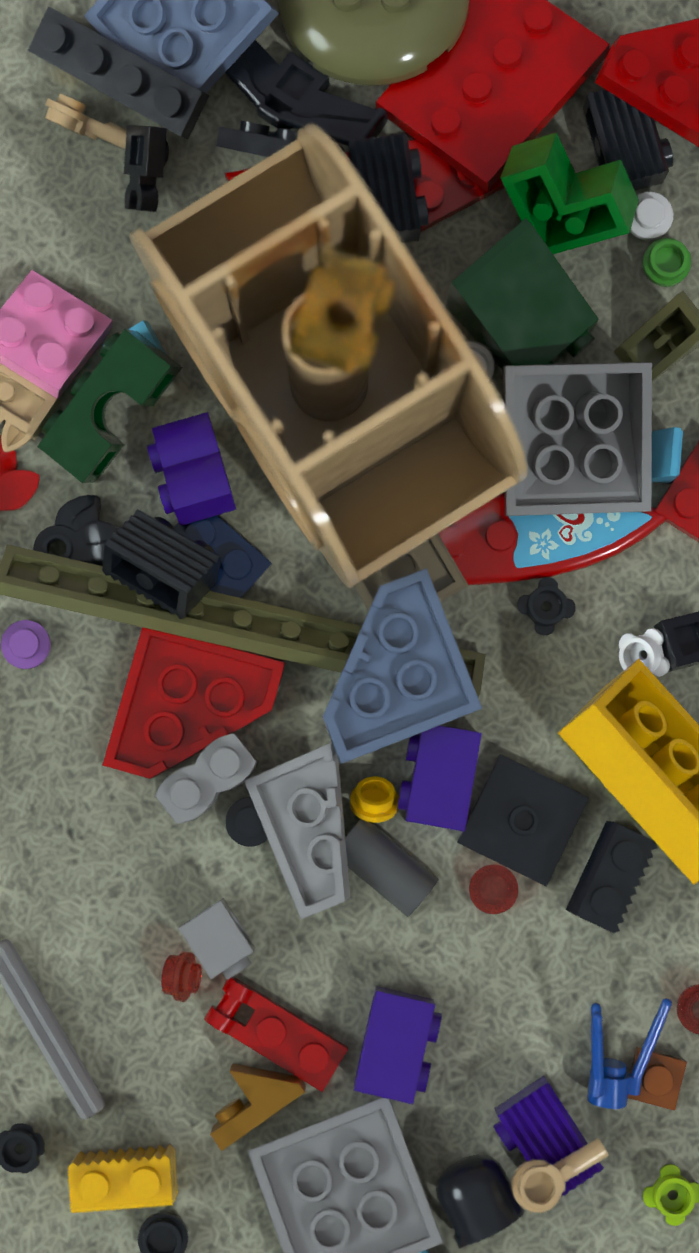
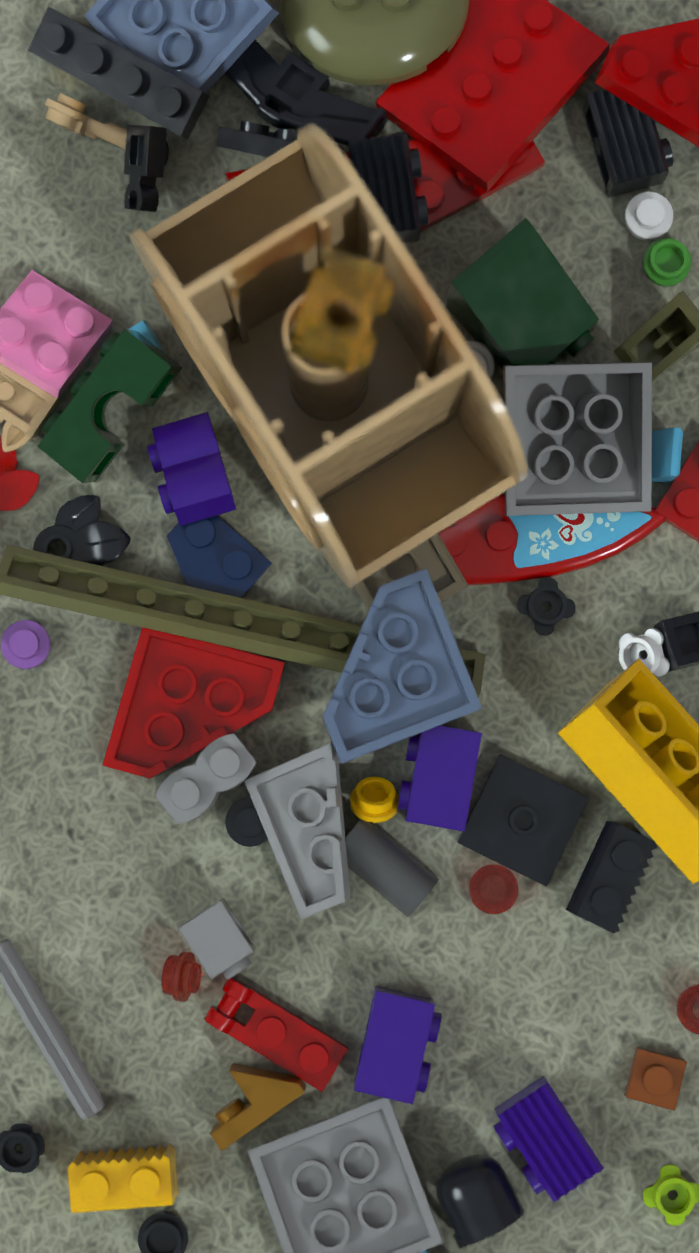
black brick [102,509,221,619] -> none
green brick [500,132,639,254] -> none
tan plate [511,1138,608,1213] -> none
blue plant [587,998,672,1109] -> none

